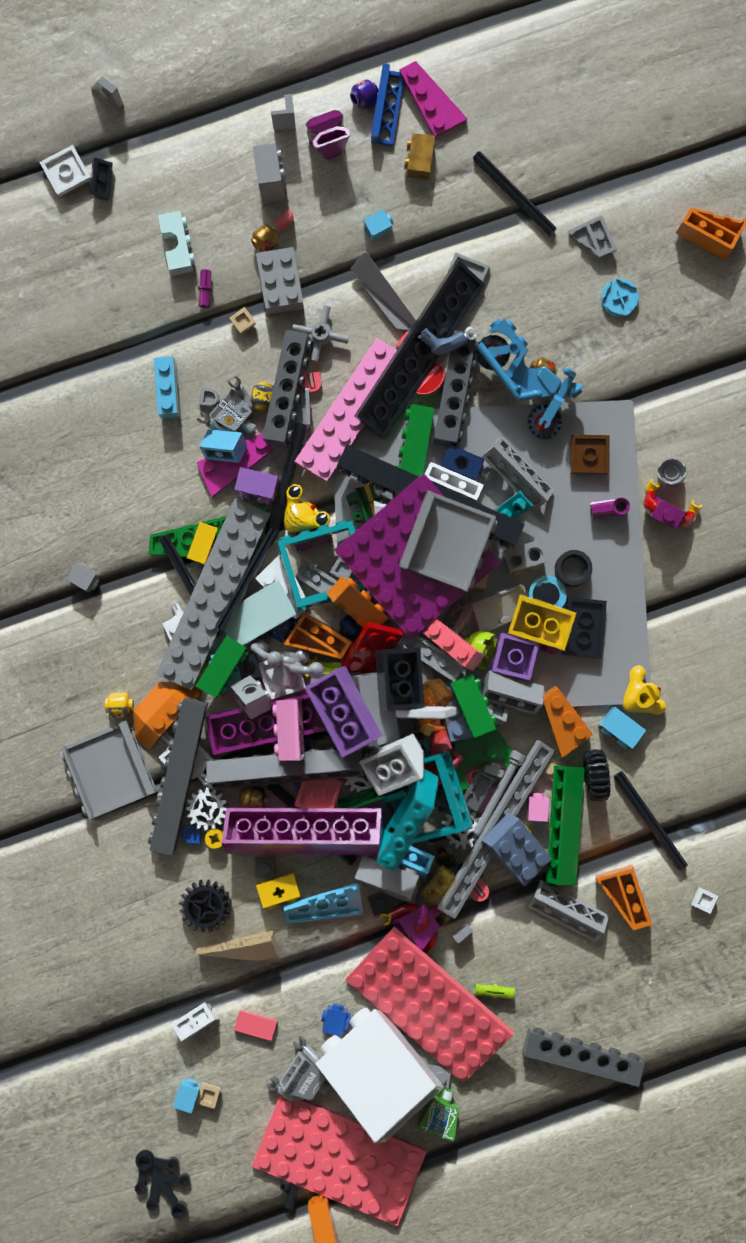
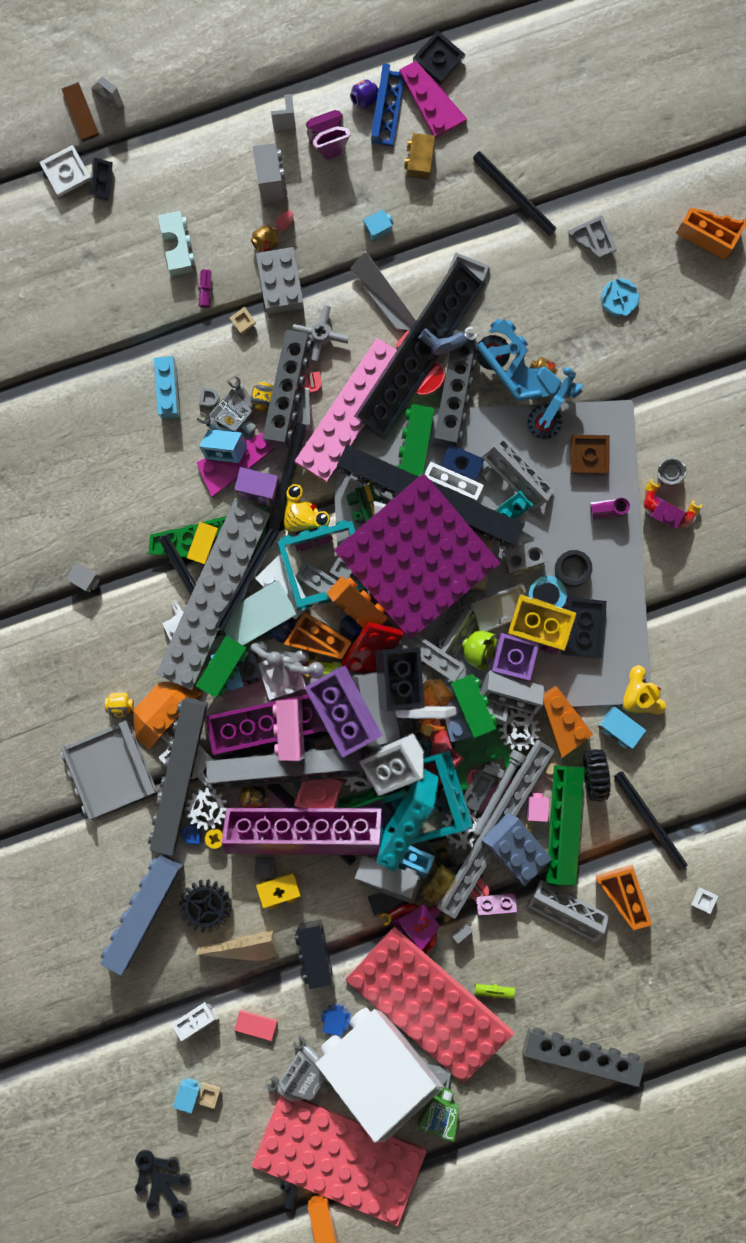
light grey brick [230,675,271,719] -> none
medium azure wing [284,882,363,924] -> none
light grey panel [399,491,497,591] -> none
coral brick [423,618,484,671] -> none
none -> reddish brown tile [61,82,100,142]
none -> sand blue brick [100,854,184,976]
none -> black brick [294,919,334,990]
none -> black plate [413,30,466,85]
none -> hinge [476,894,517,916]
none -> white gear [497,710,540,751]

